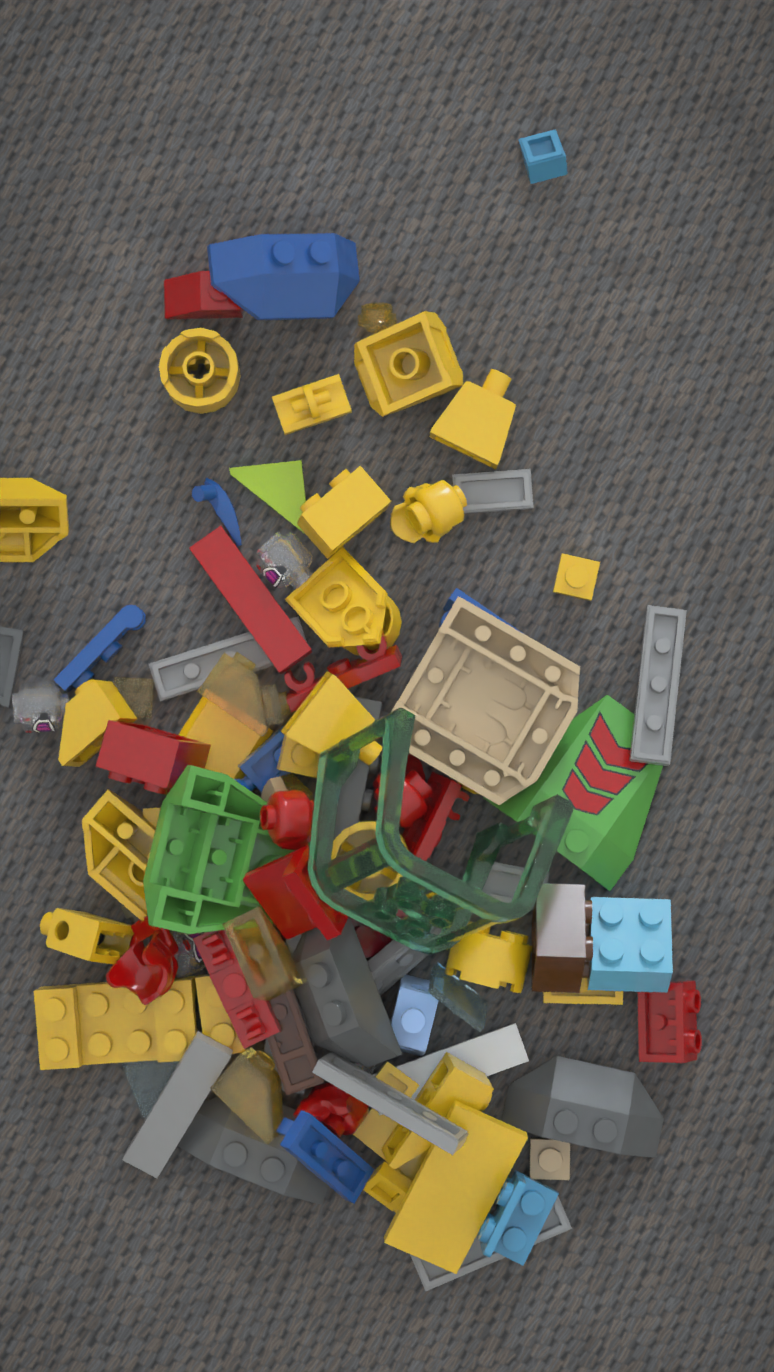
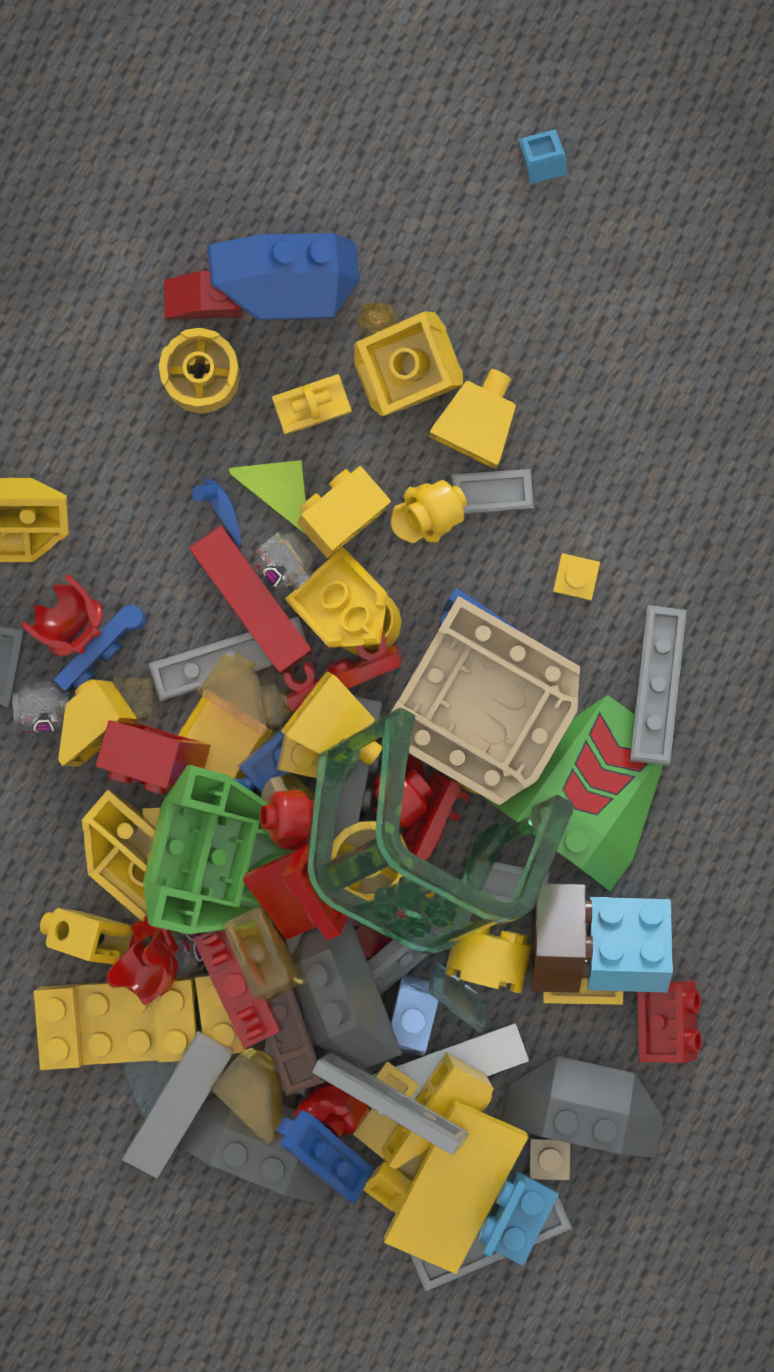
none -> red helmet [21,574,103,657]

